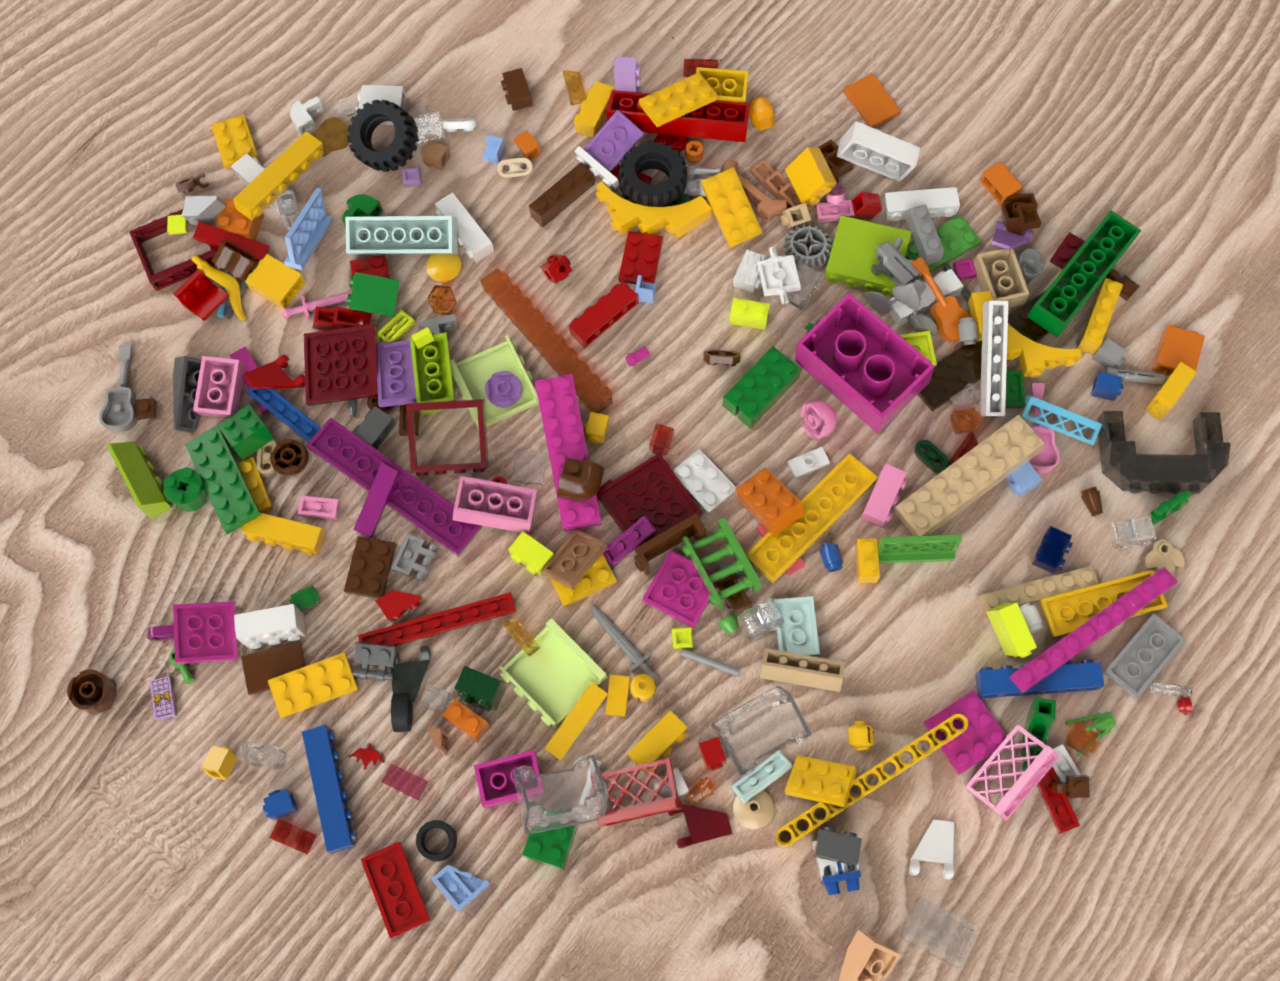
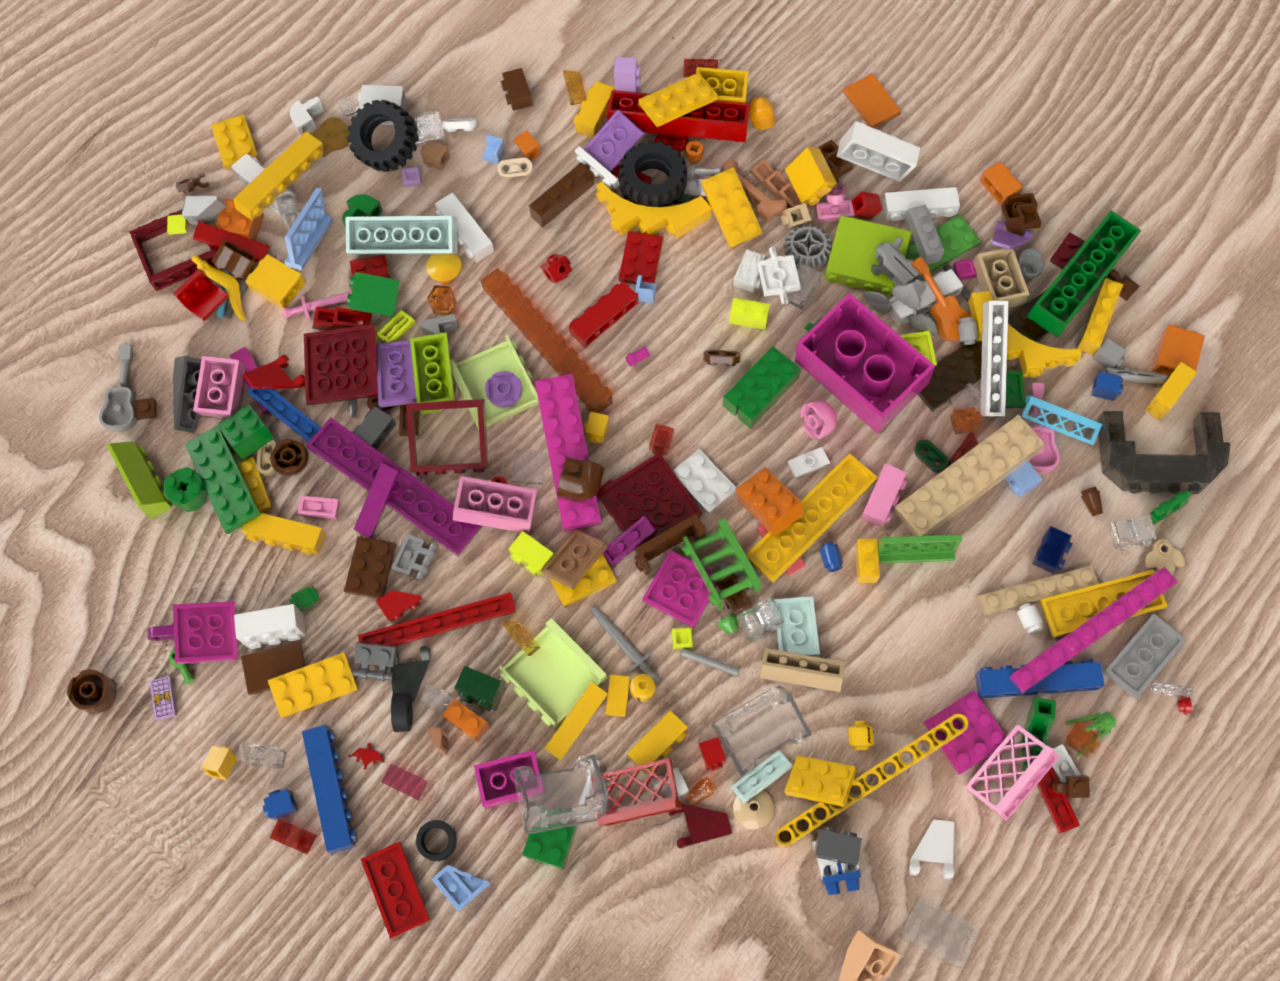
neon yellow tile [412,327,435,349] -> none
neon yellow brick [986,602,1037,658] -> none

